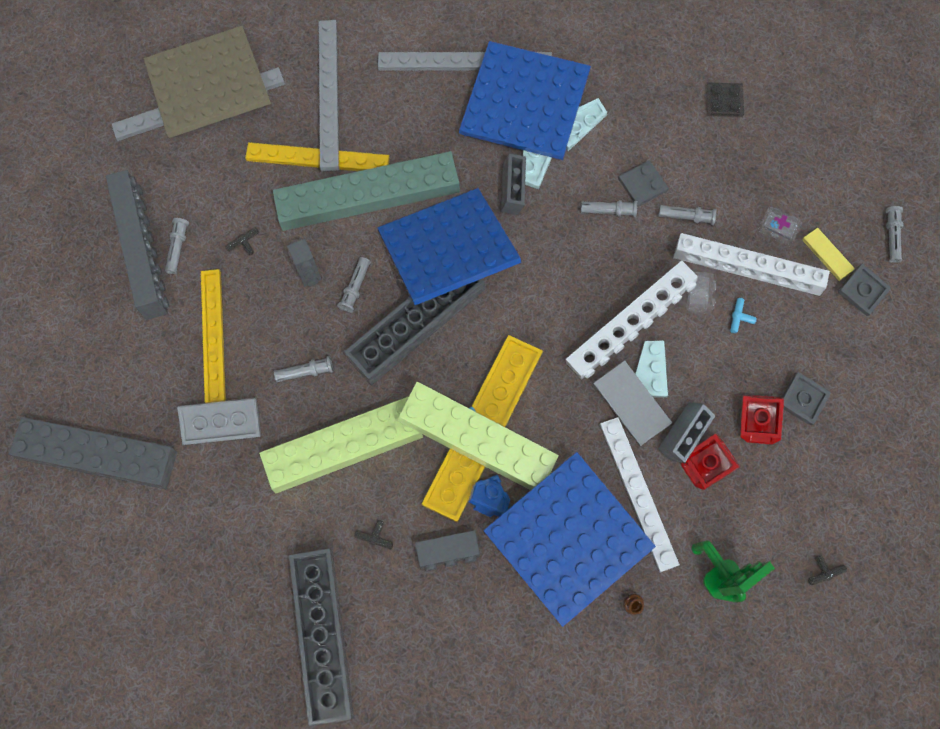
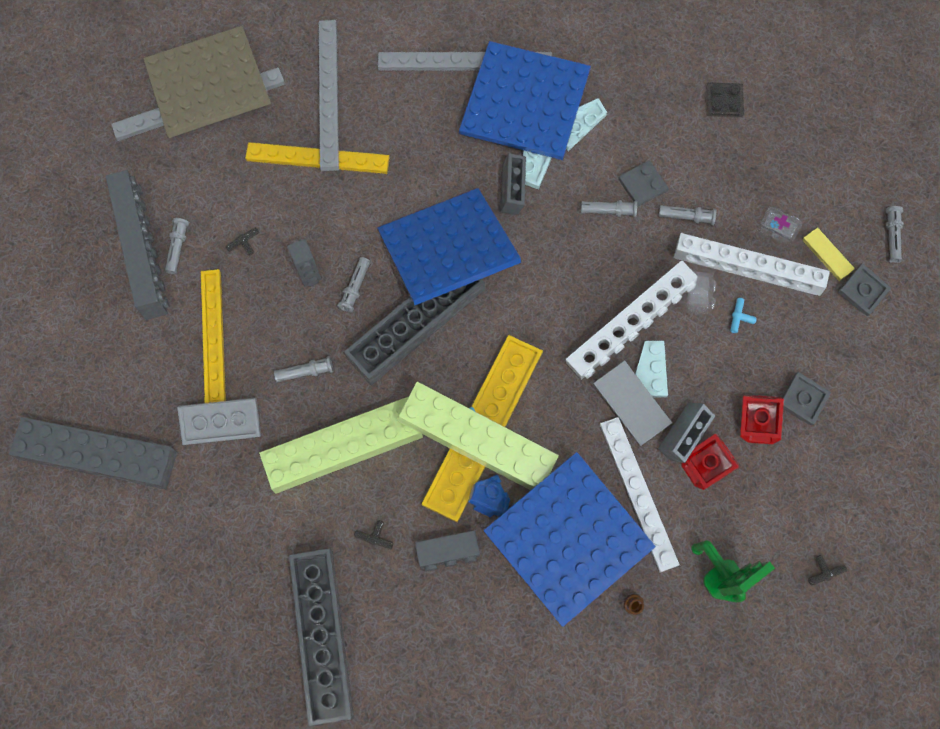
sand green brick [273,151,460,231] -> none

